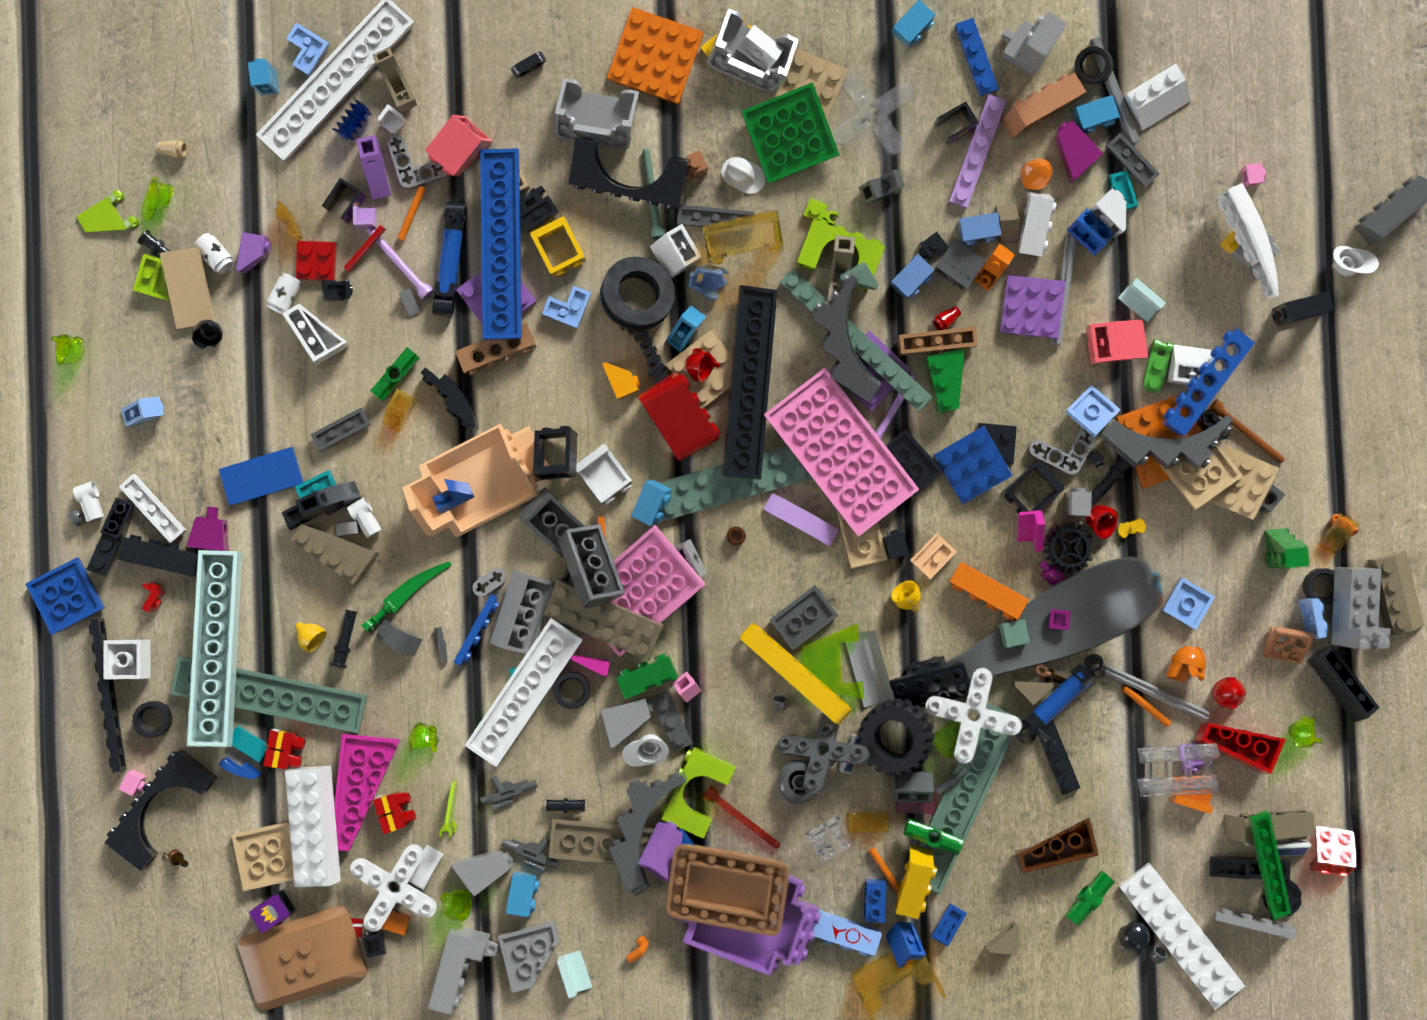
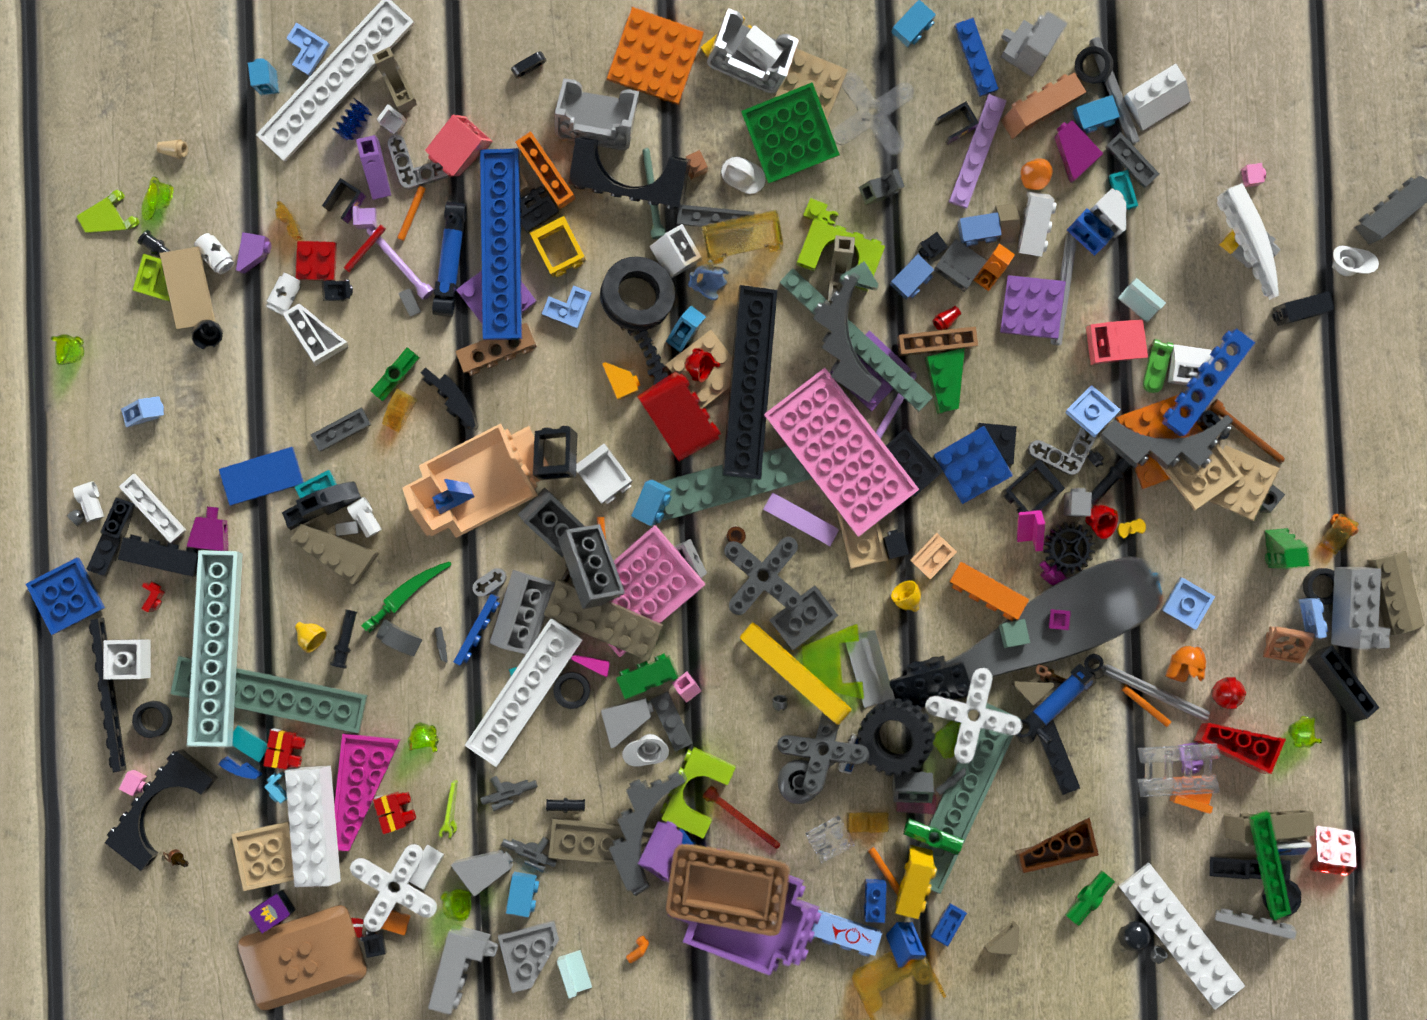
none -> medium azure bracket [265,772,287,804]
none -> orange brick [515,131,575,209]
none -> dark grey piece [724,537,803,615]

